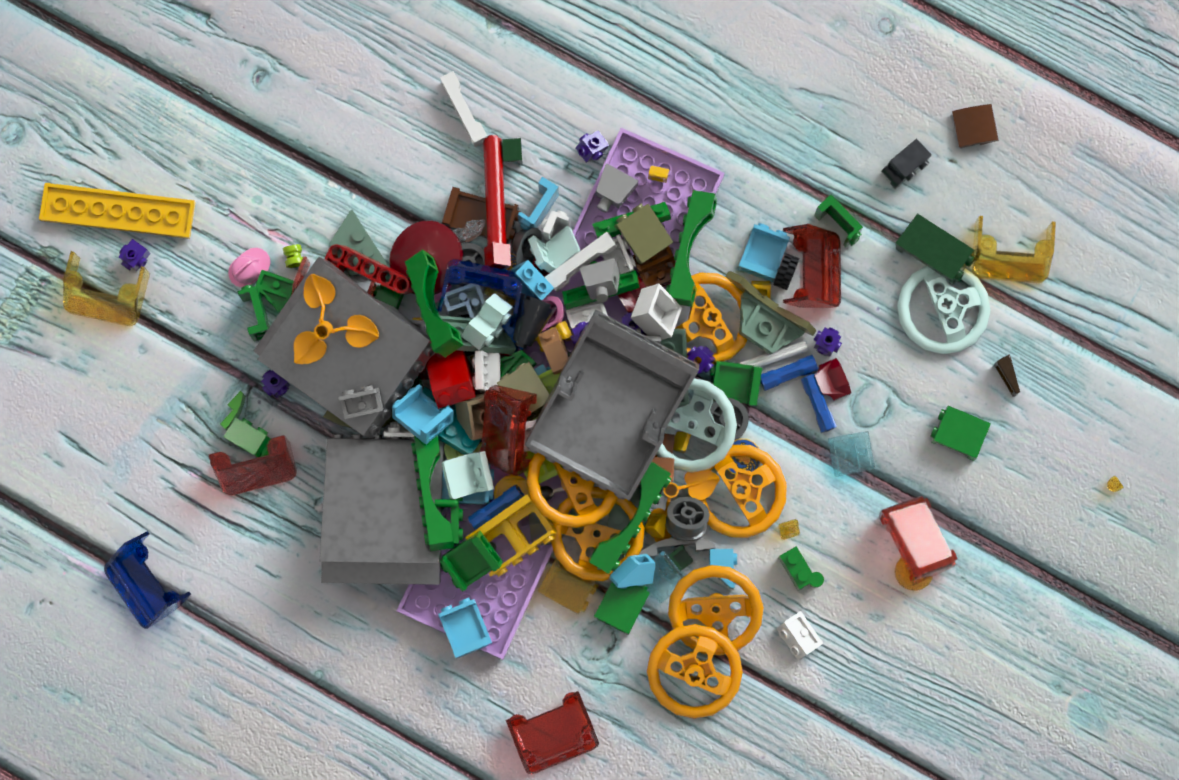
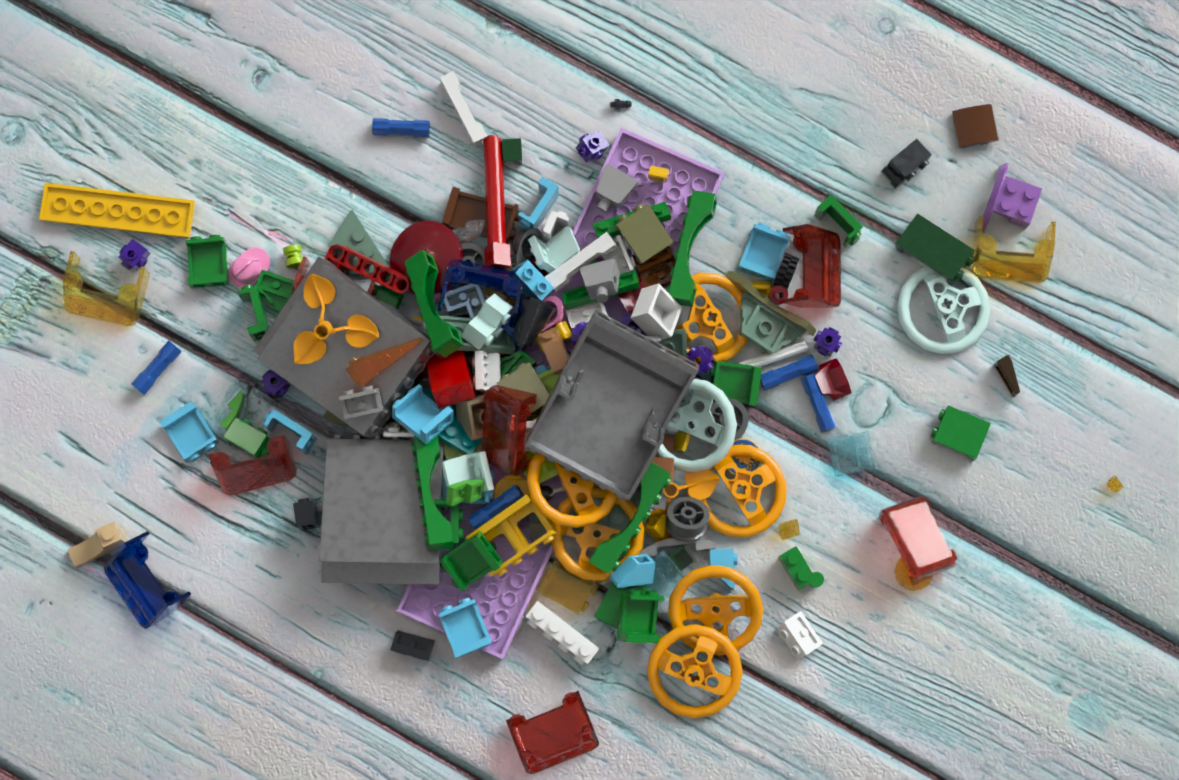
none -> tan arch [67,522,129,568]
none -> blue axle [131,340,182,395]
none -> medium azure panel [159,401,219,463]
none -> green panel [185,235,229,289]
none -> medium azure panel [263,409,317,455]
none -> black brick [293,498,320,531]
none -> clear orange slope [345,337,424,388]
none -> blue axle [372,118,430,138]
none -> black hinge [390,630,435,661]
none -> bright green slope [446,479,484,506]
none -> white brick [526,601,599,665]
none -> black piece [610,99,632,110]
none -> green panel [616,589,664,643]
none -> dark red hose [768,285,788,305]
none -> medium lavender piece [979,163,1042,233]

